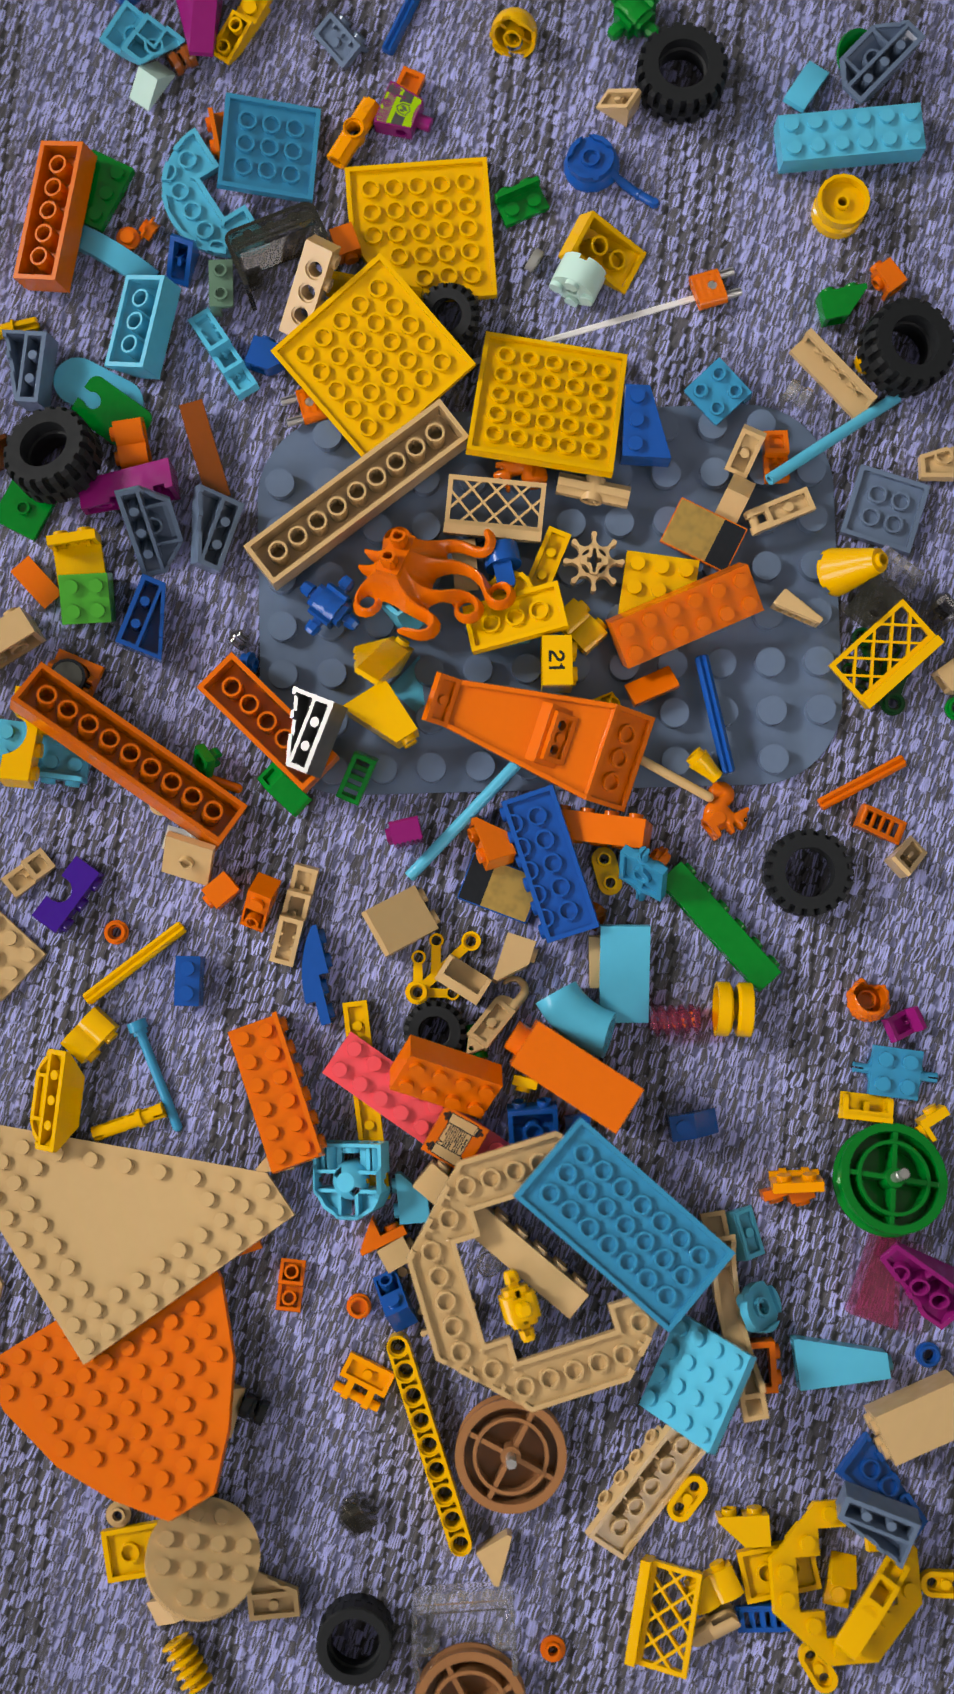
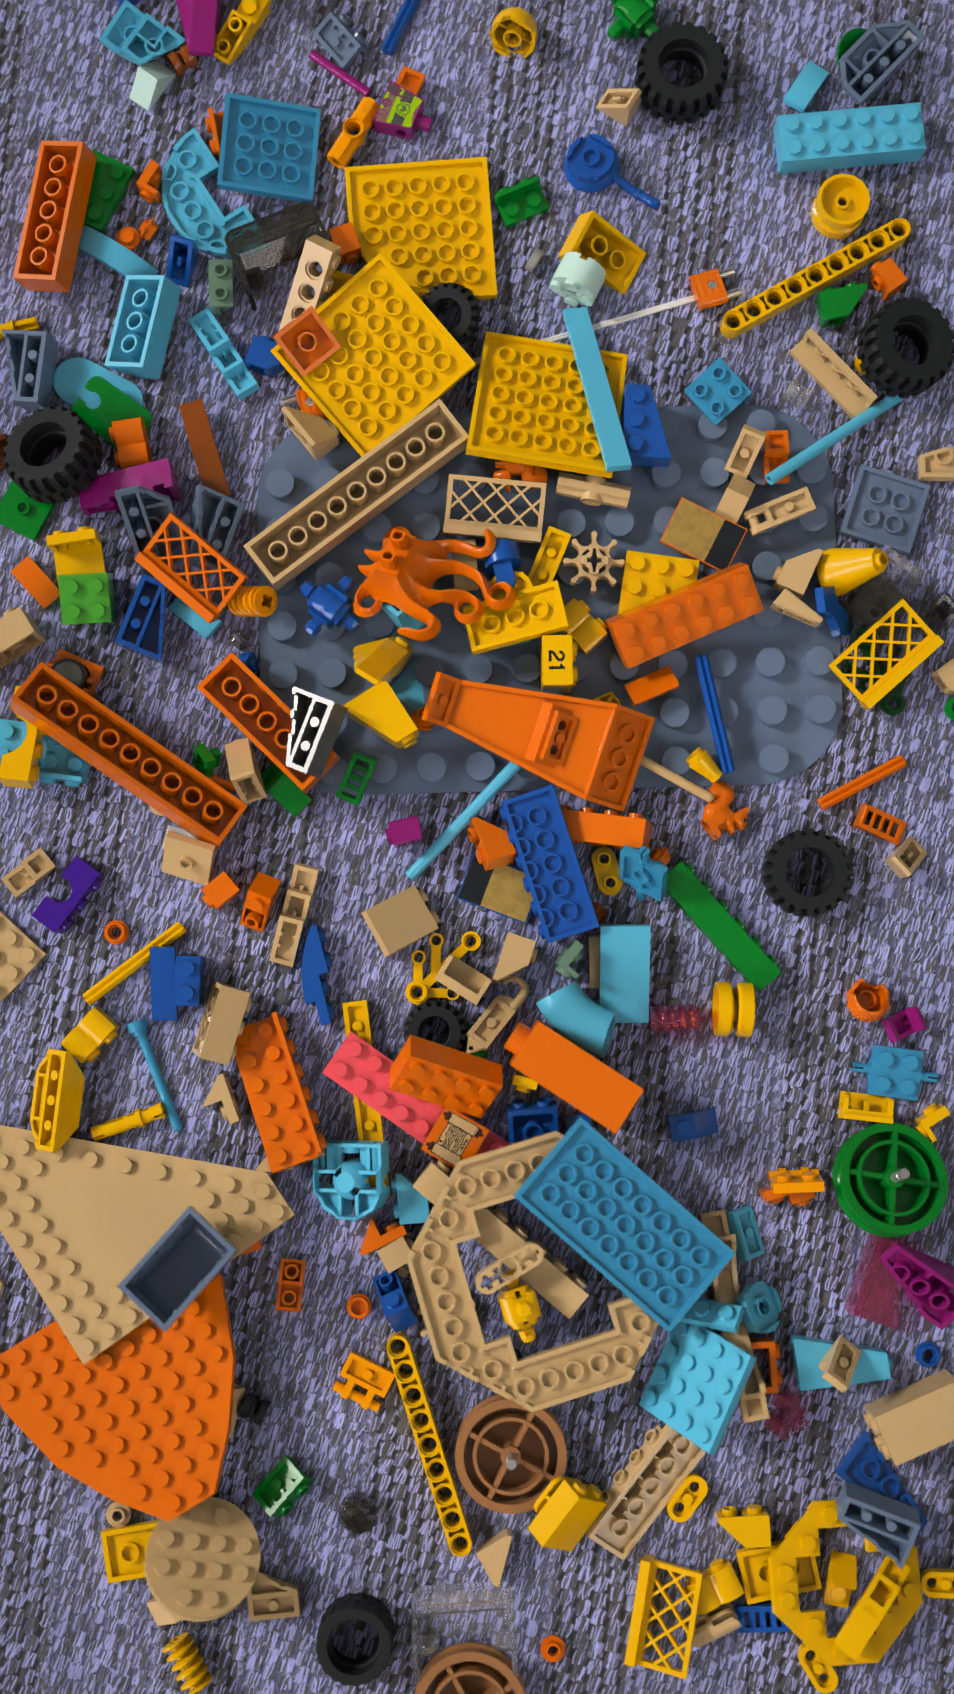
none -> sand blue container [117,1206,239,1332]
none -> orange fence [134,512,248,623]
none -> orange bracket [136,160,163,204]
none -> blue tile [150,946,178,1021]
none -> medium azure slope [168,597,223,641]
none -> tan slope [192,981,252,1065]
none -> tan slope [203,1072,242,1124]
none -> tan slope [225,737,267,804]
none -> light orange piece [227,586,278,617]
none -> green bracket [252,1455,314,1517]
none -> orange slope [273,306,342,377]
none -> tan slope [281,406,339,462]
none -> magenta bar [309,50,372,97]
none -> orange plate [410,708,434,731]
none -> tan beam [475,1241,544,1294]
none -> yellow brick [528,1476,608,1552]
none -> sand green bracket [554,940,584,980]
none -> medium azure tile [563,307,632,472]
none -> medium azure plate [679,1298,744,1334]
none -> yellow beam [720,218,911,339]
none -> clear pink hips [764,1390,810,1442]
none -> tan slope [772,549,823,599]
none -> blue tile [815,586,851,637]
none -> tan slope [818,1336,861,1393]

